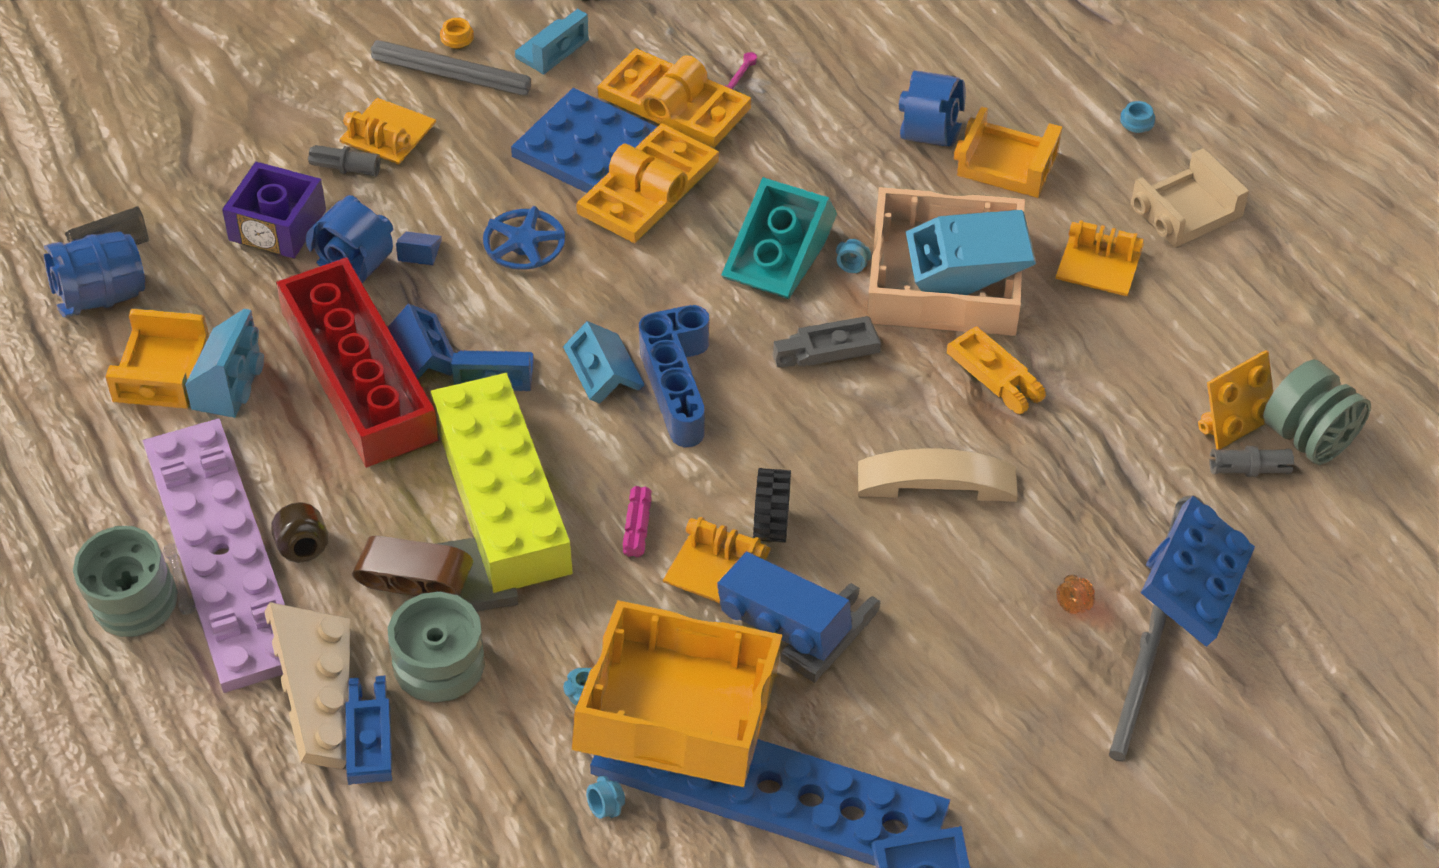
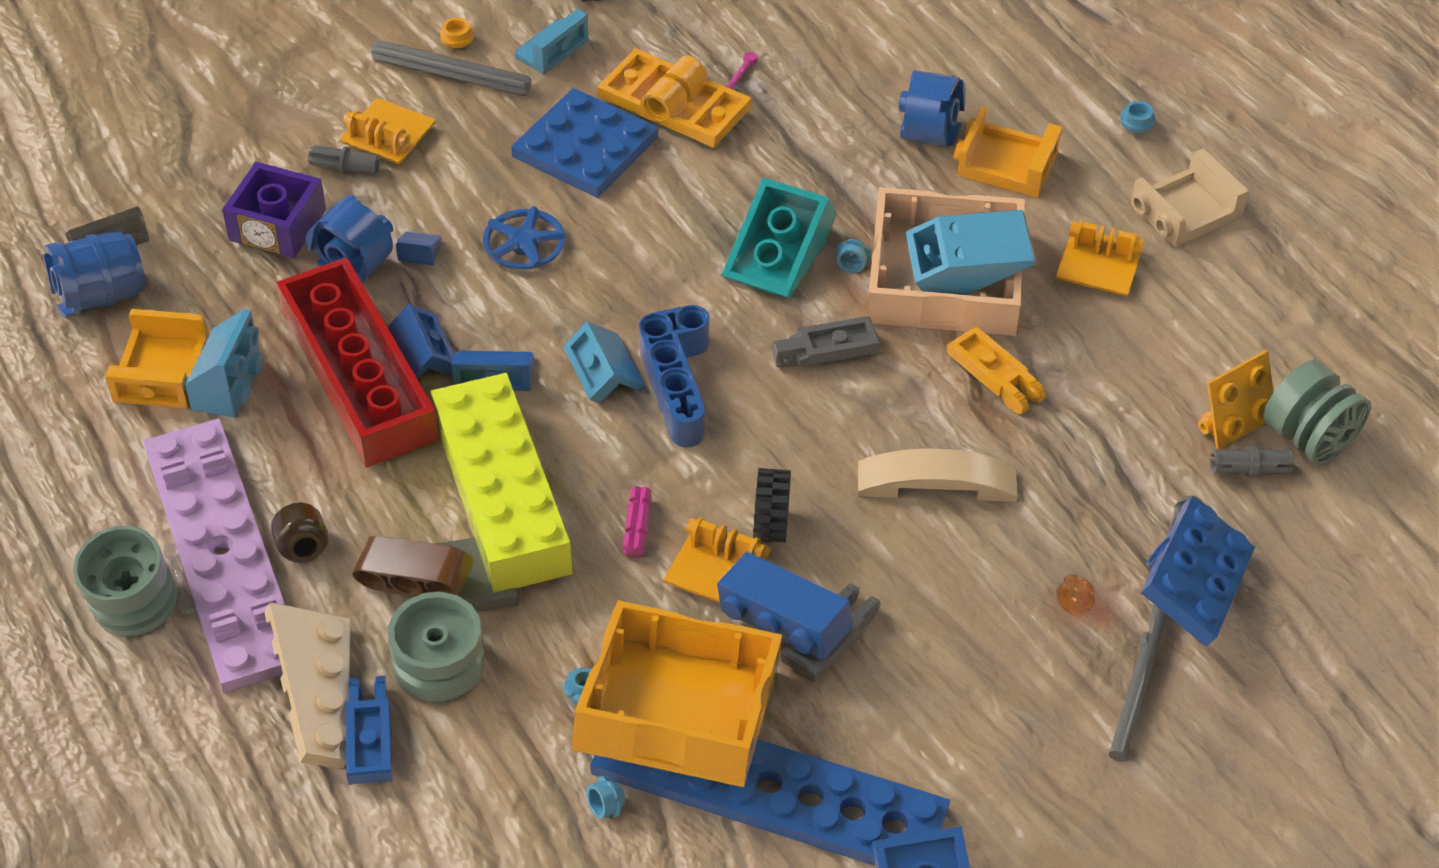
light orange plate [576,123,719,244] -> none

